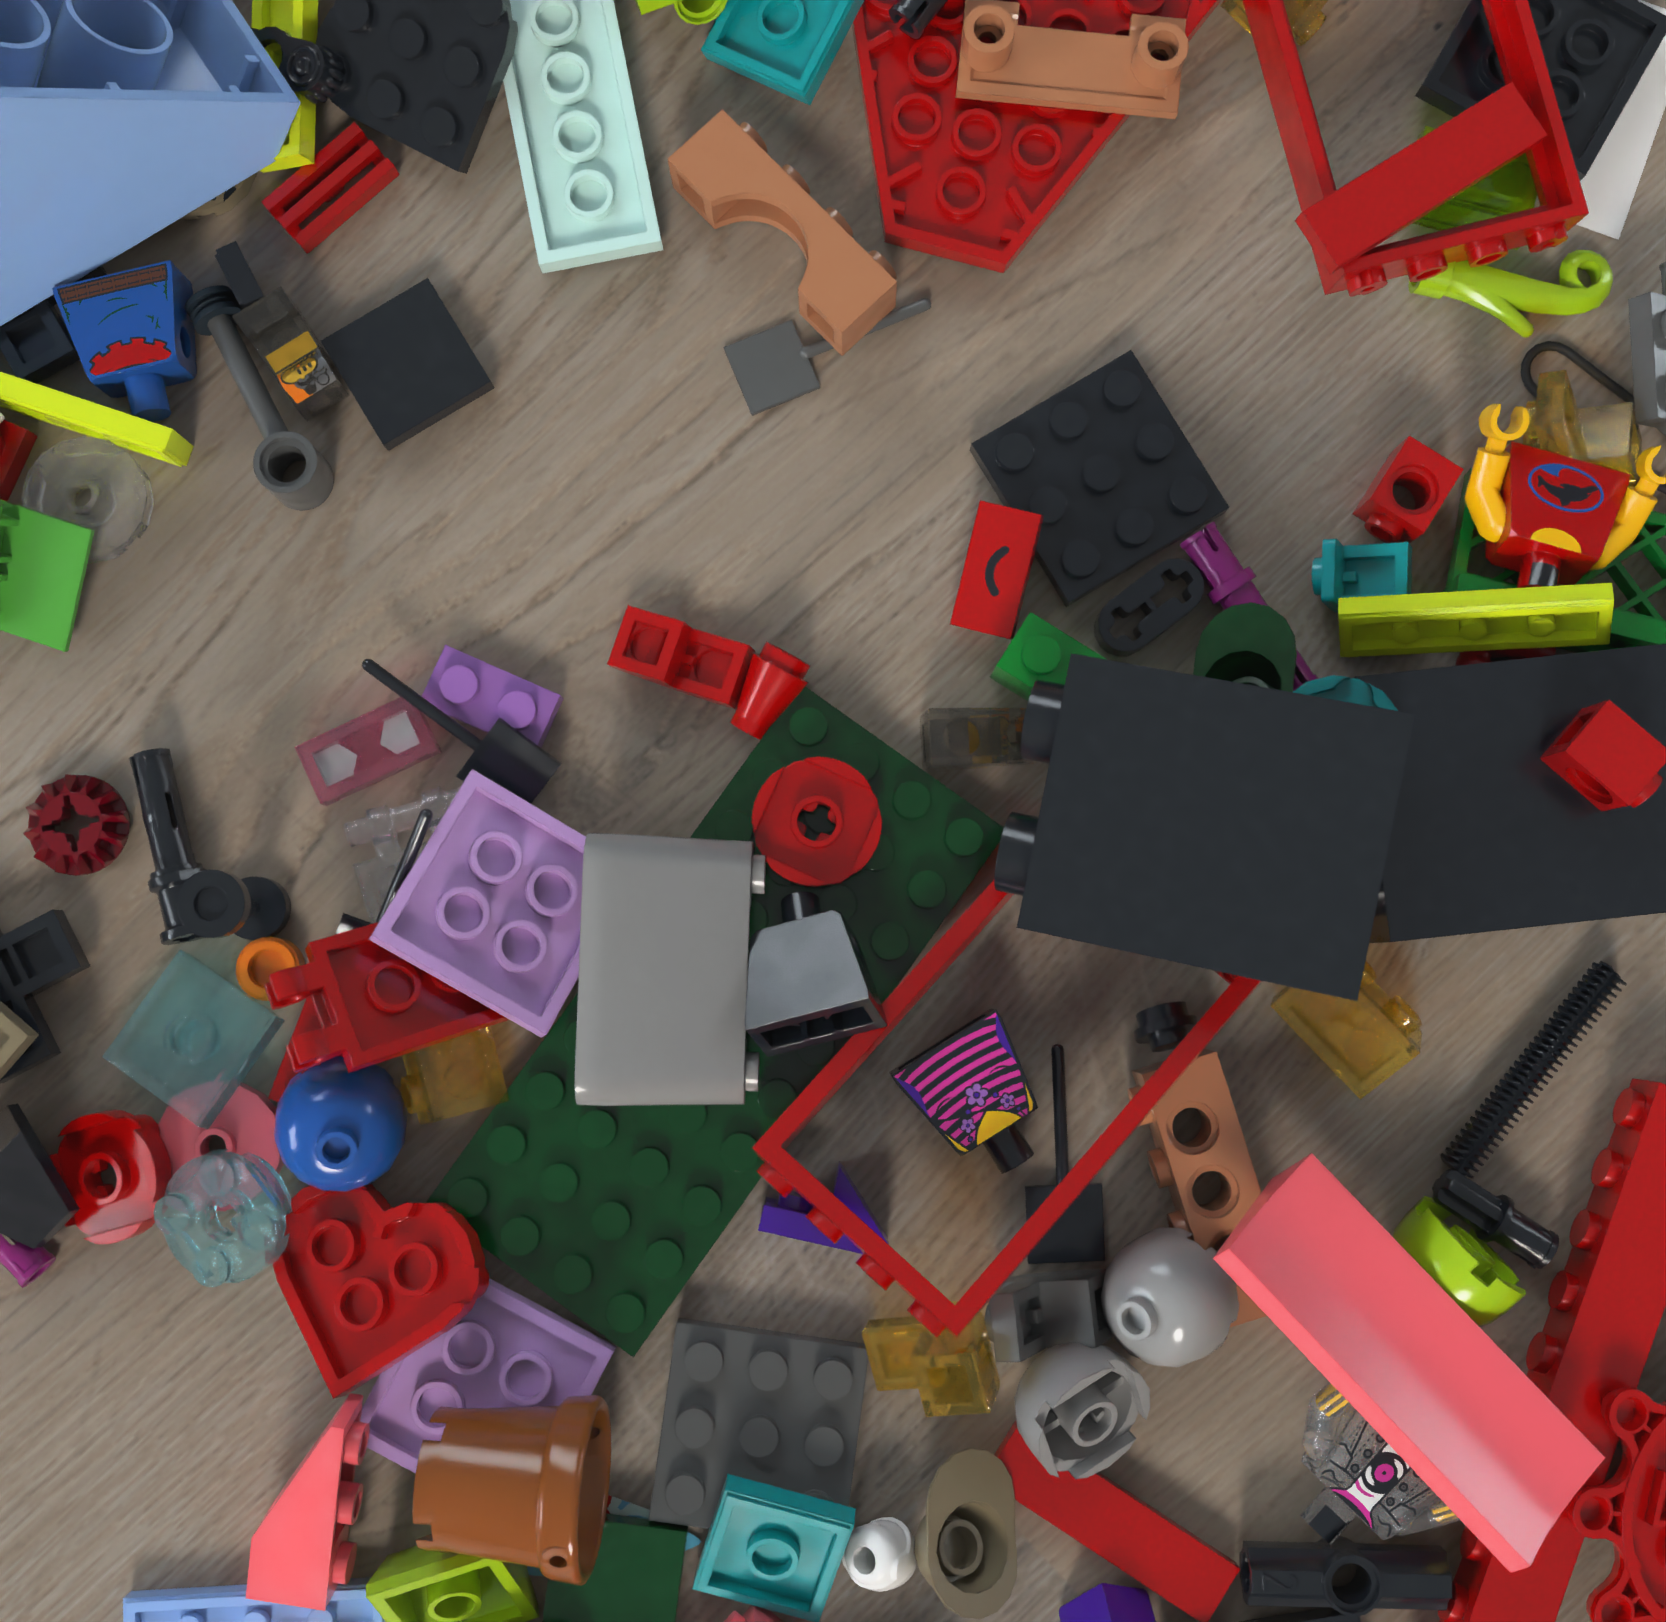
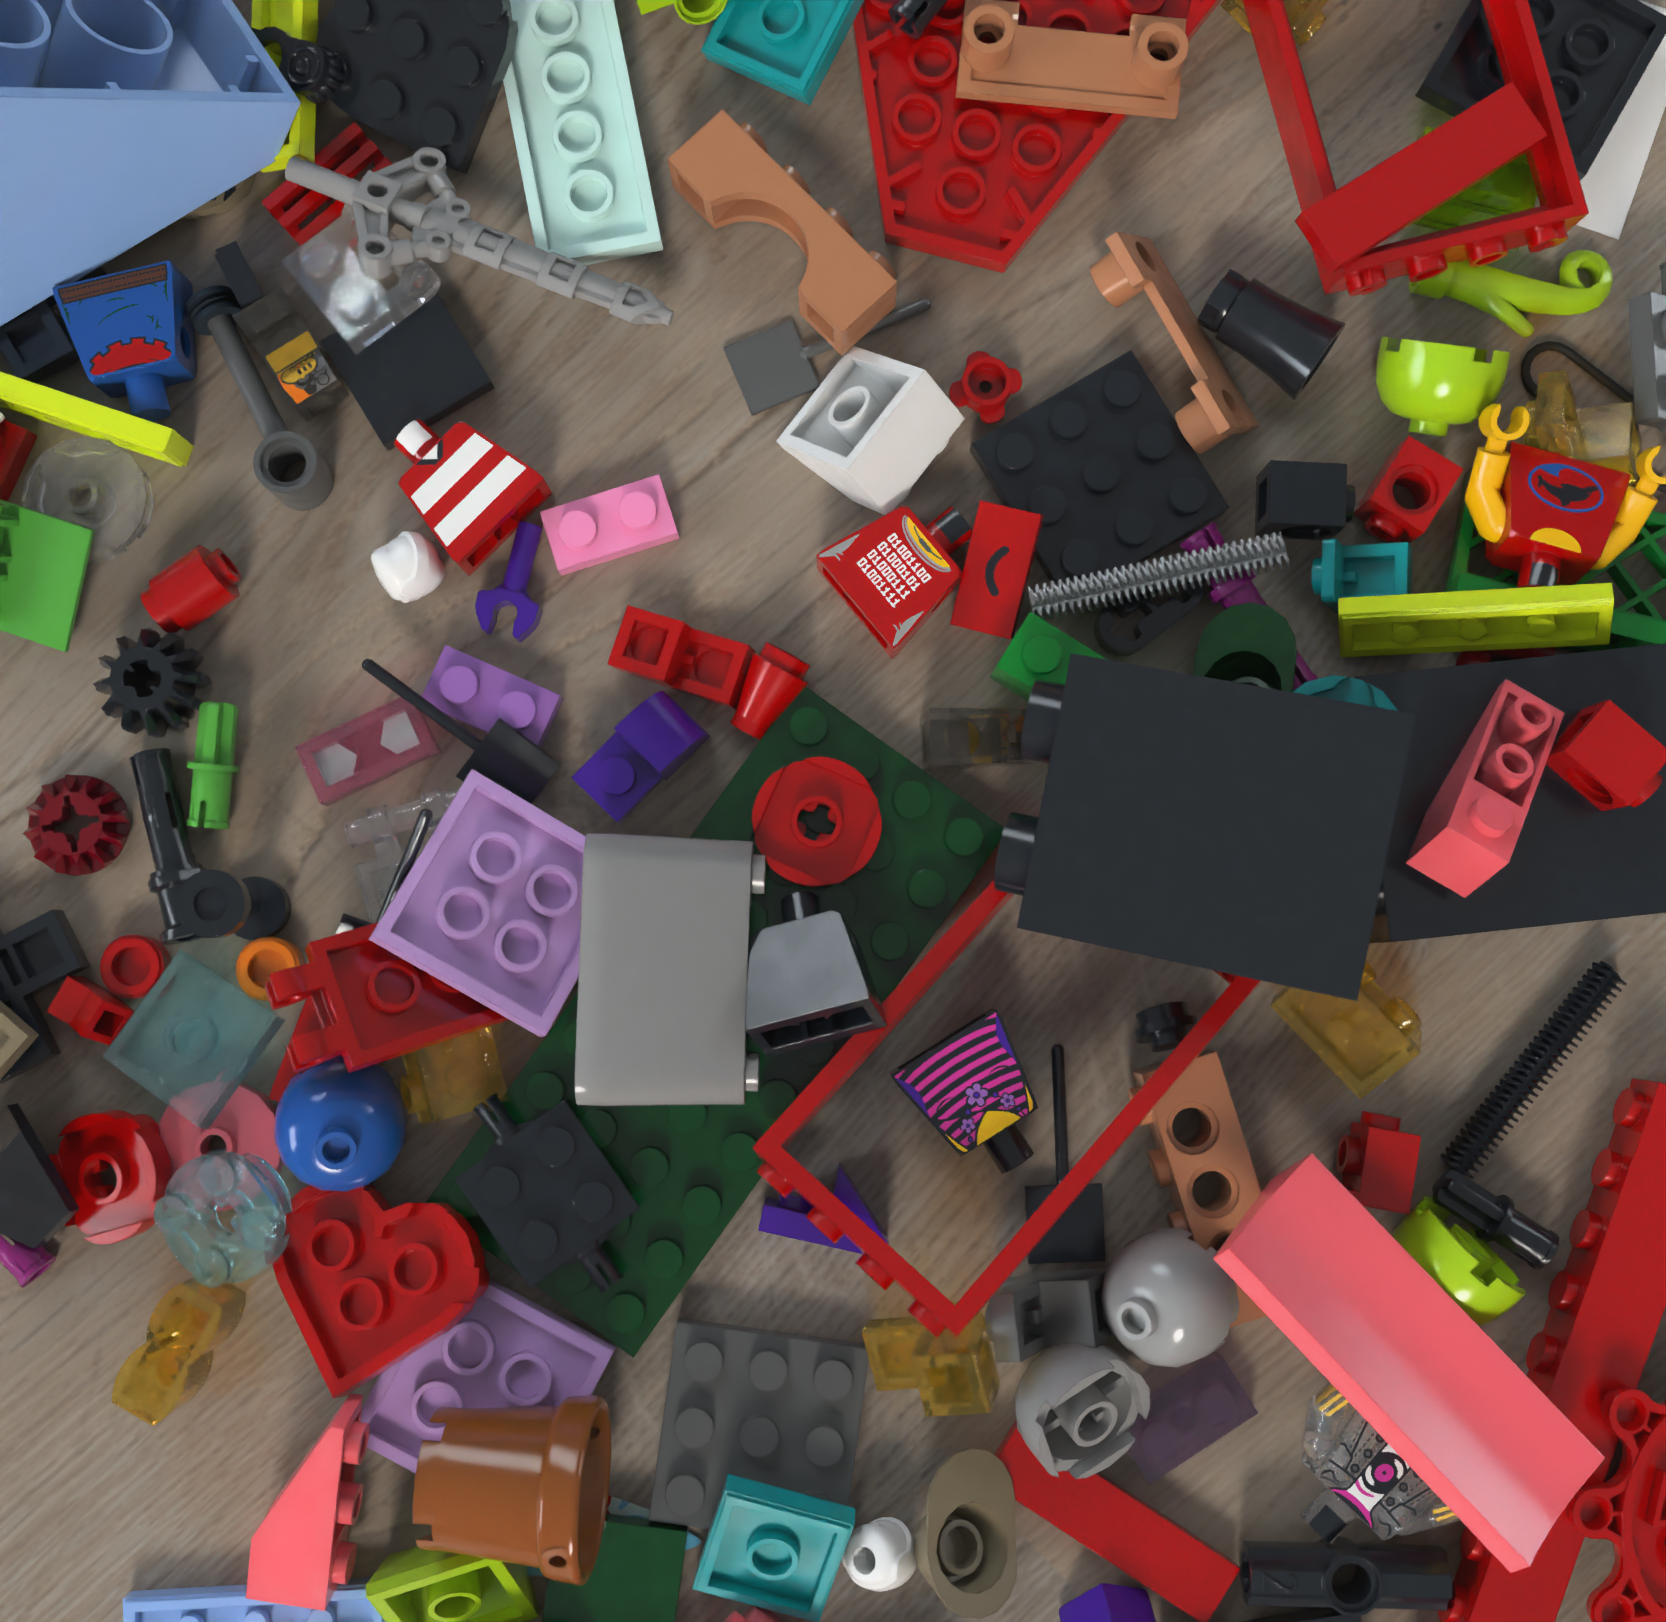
none -> red piece [47,976,135,1047]
none -> black gear [93,628,212,738]
none -> red tile [100,935,171,999]
none -> clear yellow brick [112,1270,246,1426]
none -> red brick [140,545,242,633]
none -> bright green axle [186,701,240,829]
none -> clear plate [281,203,441,355]
none -> light grey bar [285,147,674,326]
none -> white piece [371,531,446,603]
none -> red torso [394,419,553,576]
none -> black plate [454,1093,640,1293]
none -> dark purple bar [475,521,543,642]
none -> bright pink plate [540,474,680,576]
none -> dark purple brick [571,691,710,824]
none -> white slope [776,346,965,515]
none -> red torso [816,505,972,659]
none -> red plate [949,351,1022,424]
none -> light grey axle [1027,531,1289,620]
none -> nougat brick [1090,231,1259,454]
none -> clear purple plate [1128,1352,1258,1485]
none -> black plant [1197,269,1346,400]
none -> black brick [1254,460,1356,541]
none -> red brick [1337,1111,1421,1214]
none -> lime cylinder [1376,337,1511,436]
none -> coral slope [1406,679,1565,898]

